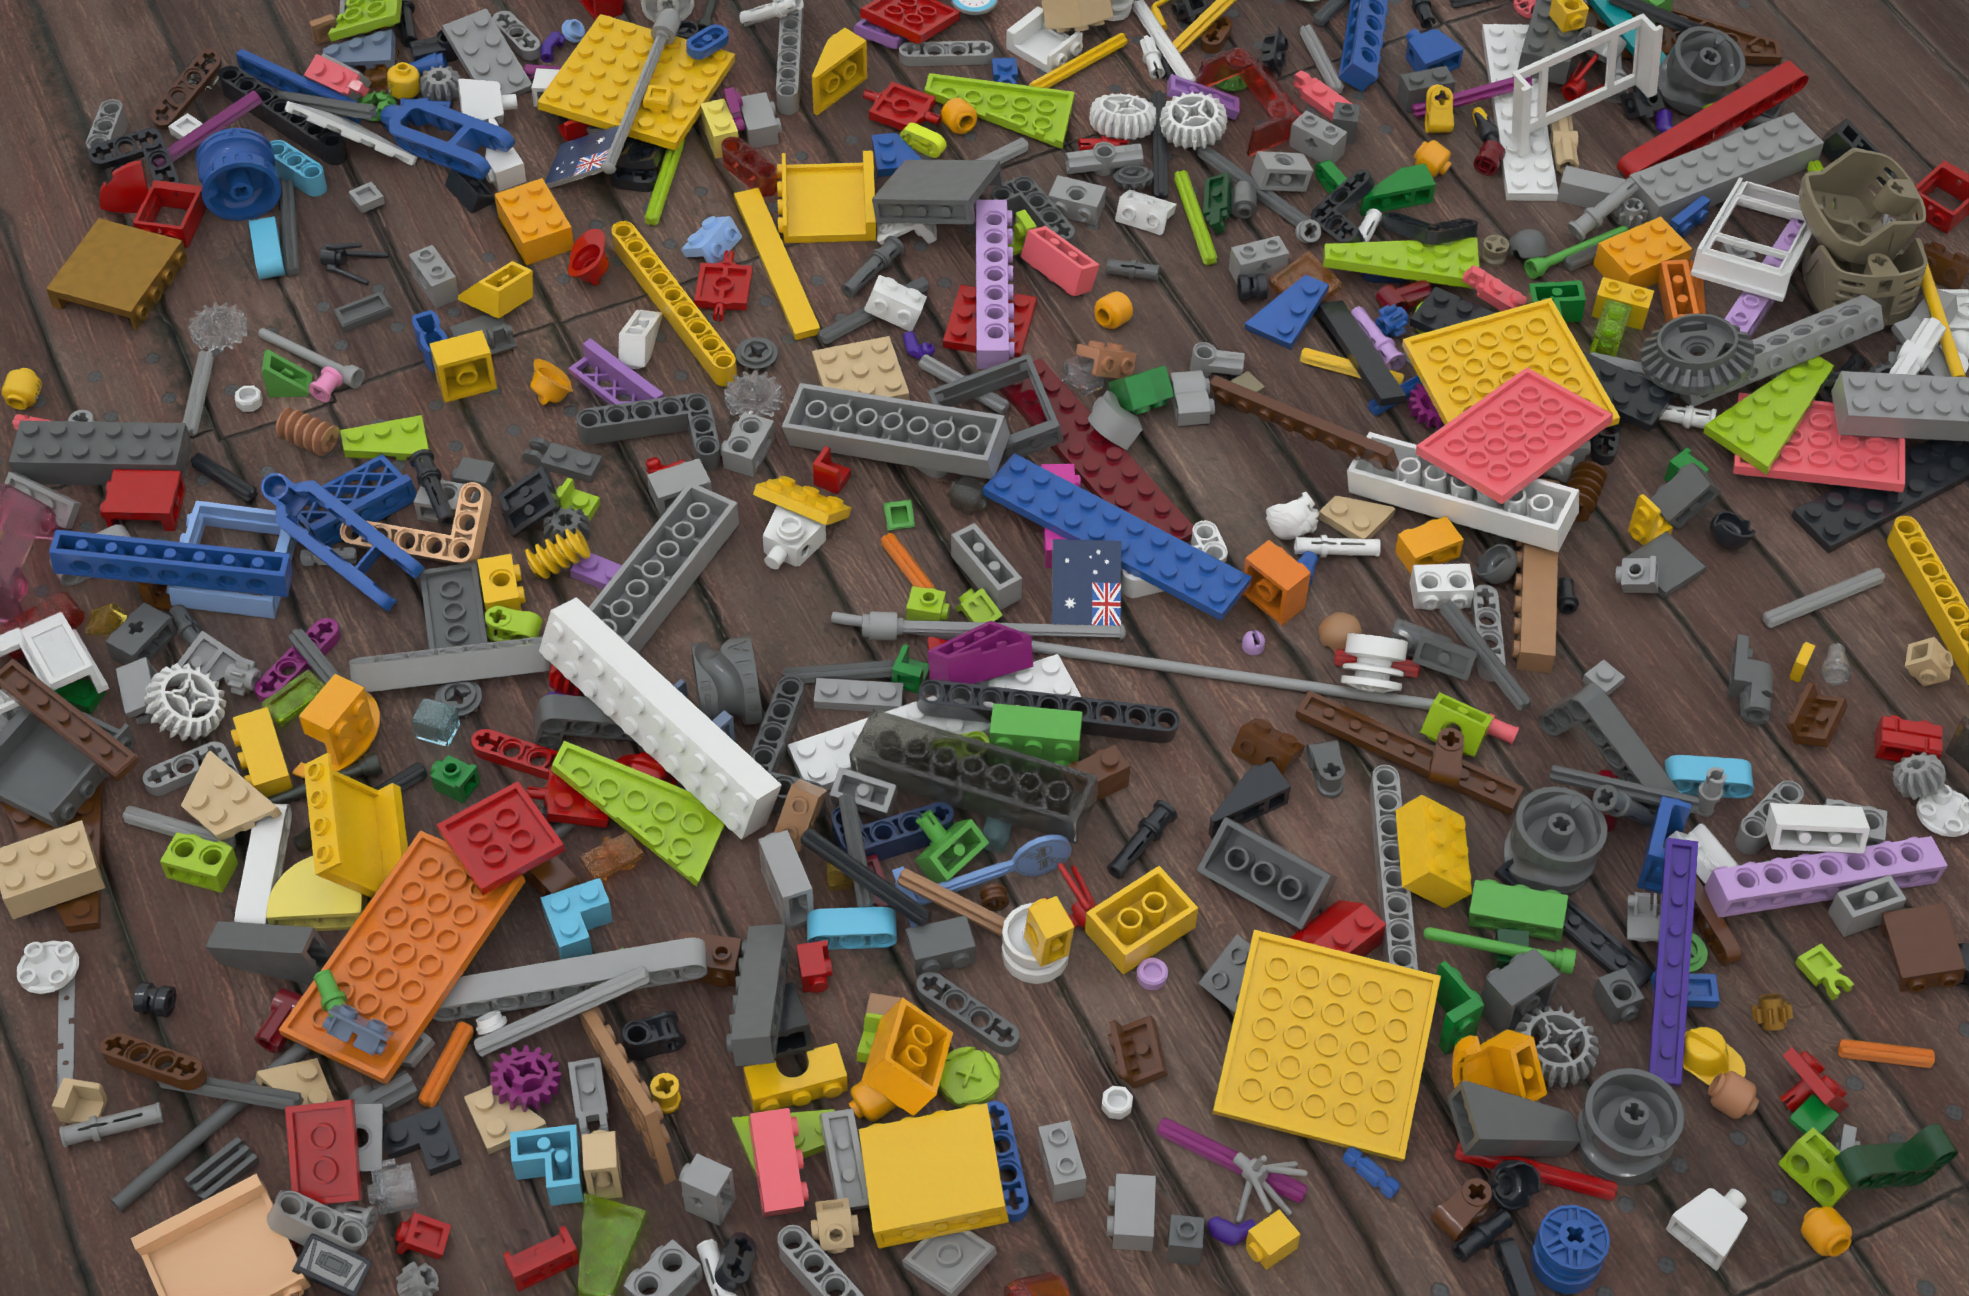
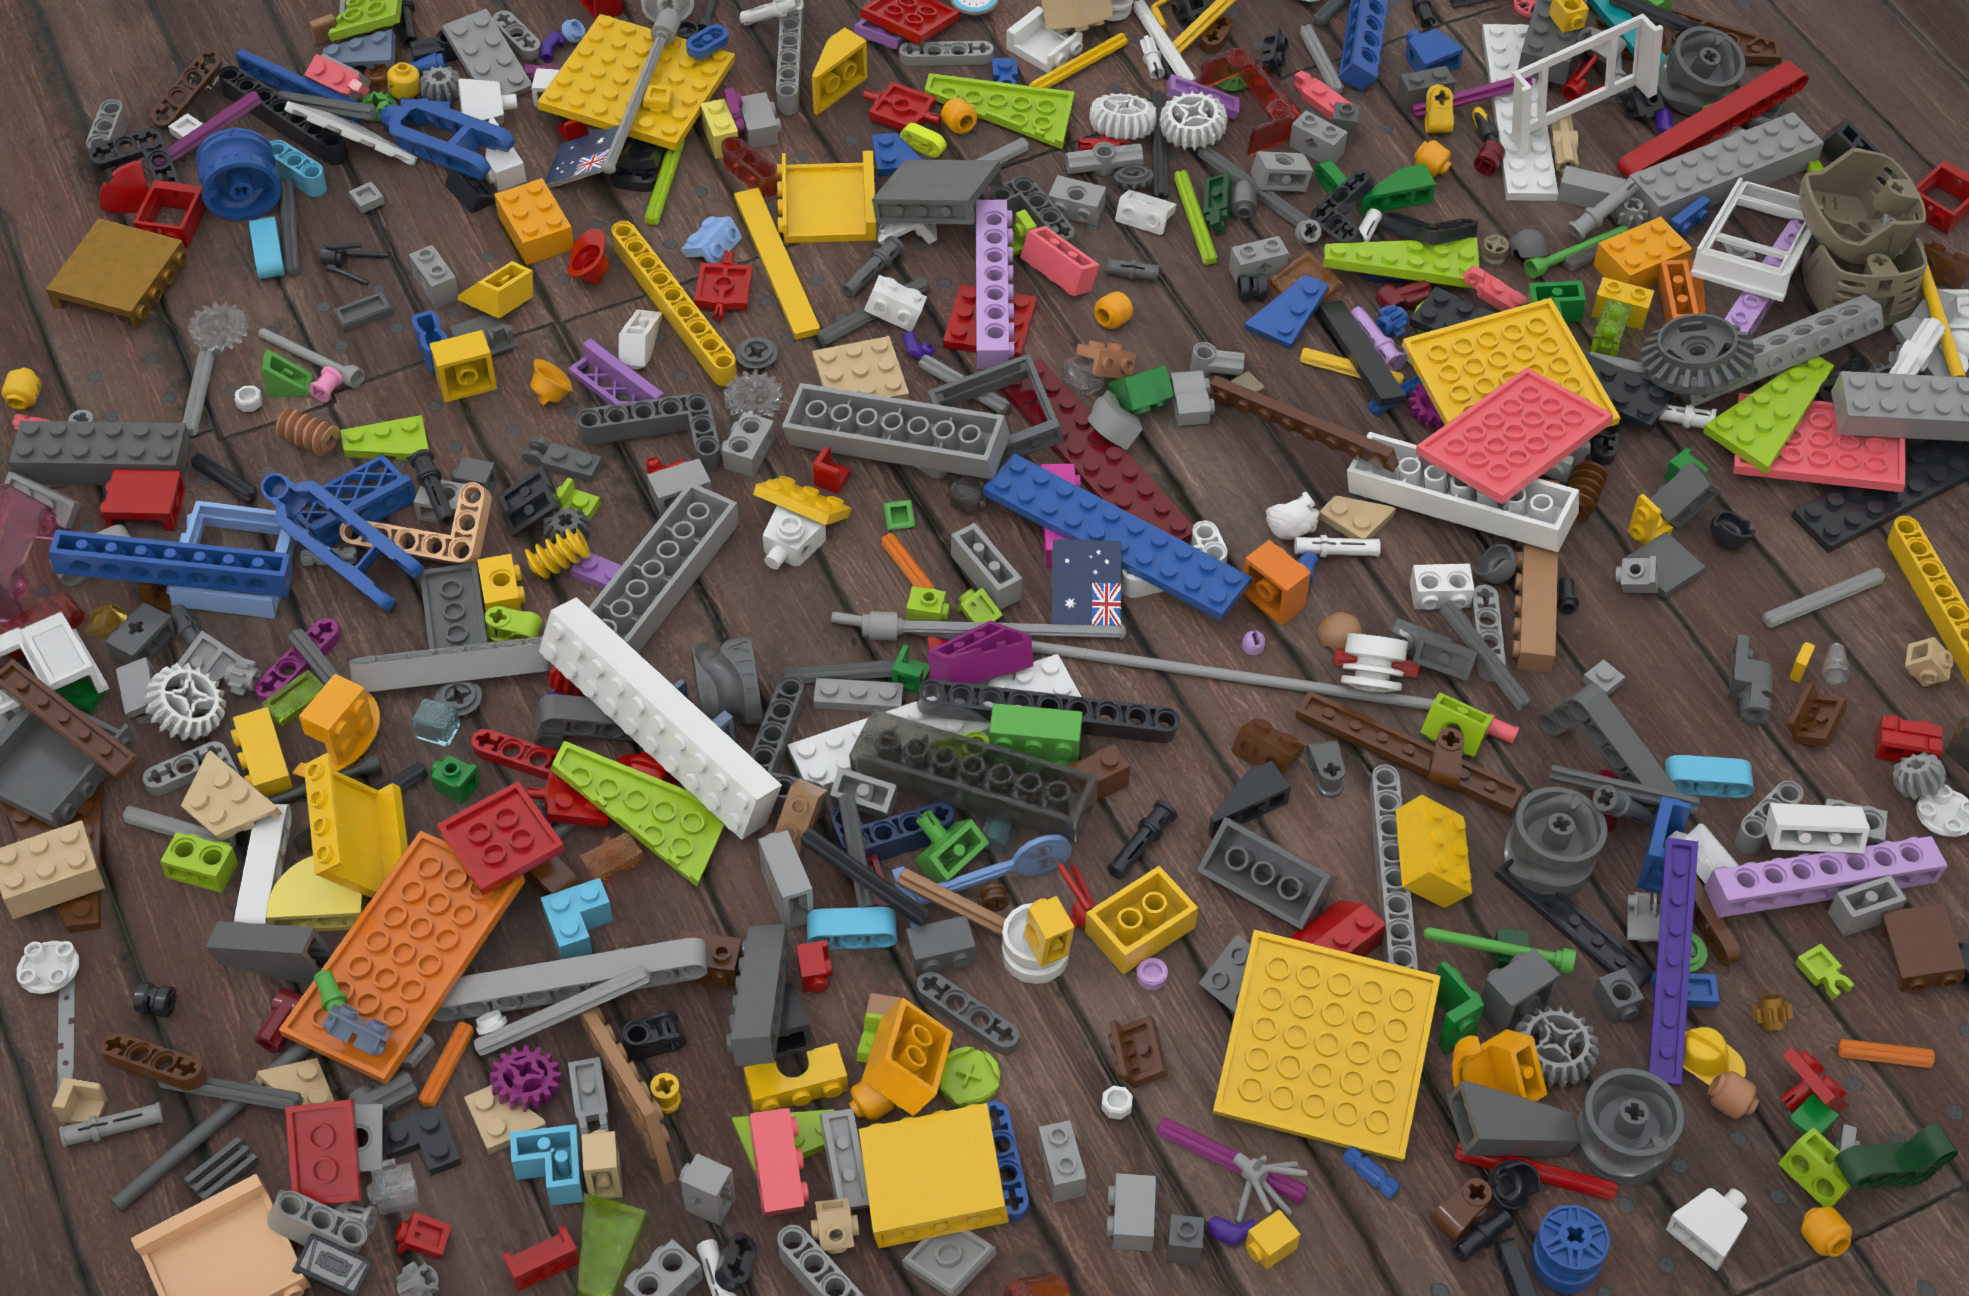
clear yellow slope [826,861,852,891] -> none
light orange brick [1395,516,1464,574] -> none
bright green brick [1468,879,1568,942] -> none
light grey pin [1697,767,1727,817] -> none

